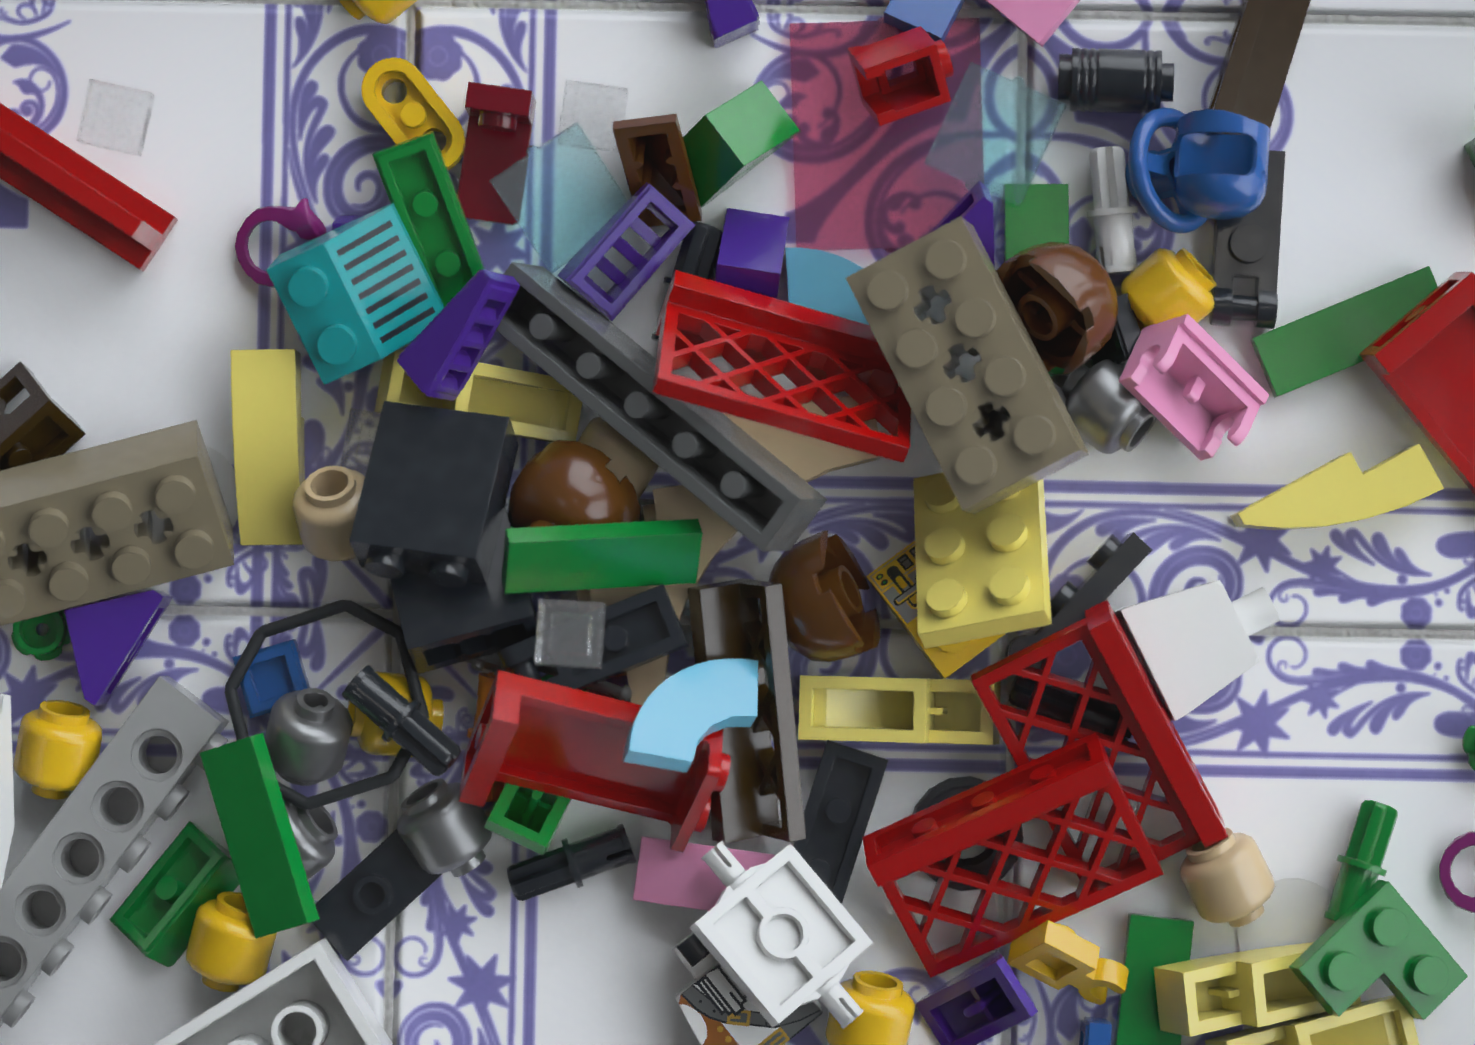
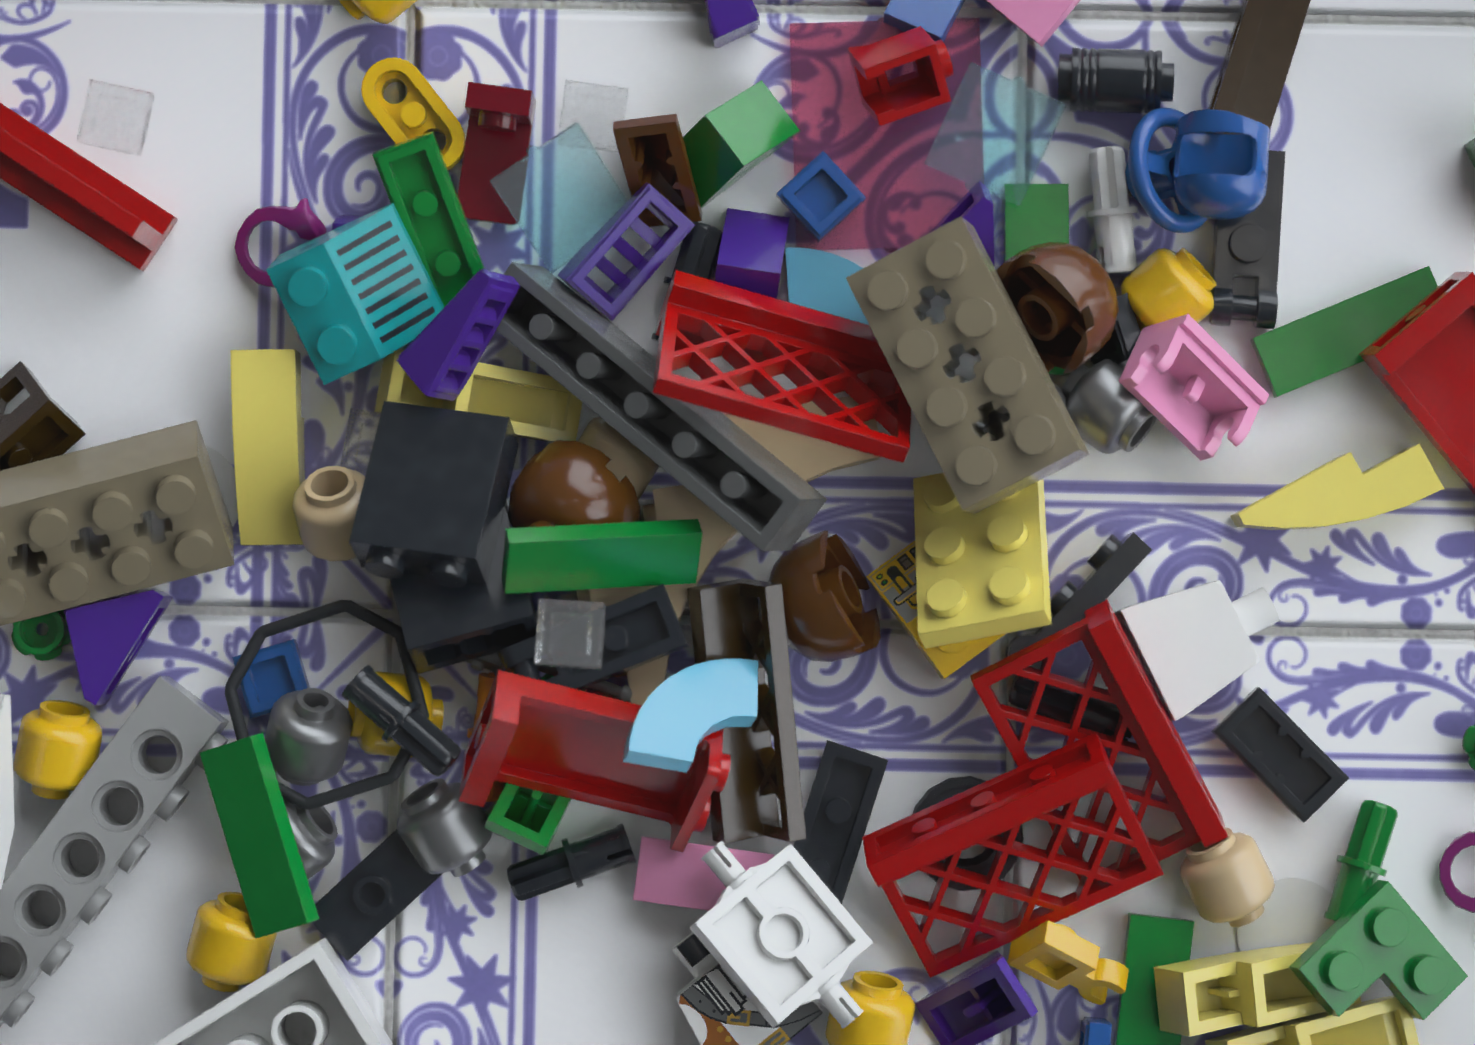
green slope [109,821,239,967] -> none
light yellow slope [798,675,1001,745] -> none
none -> blue tile [776,151,866,242]
none -> black plate [1211,687,1349,823]

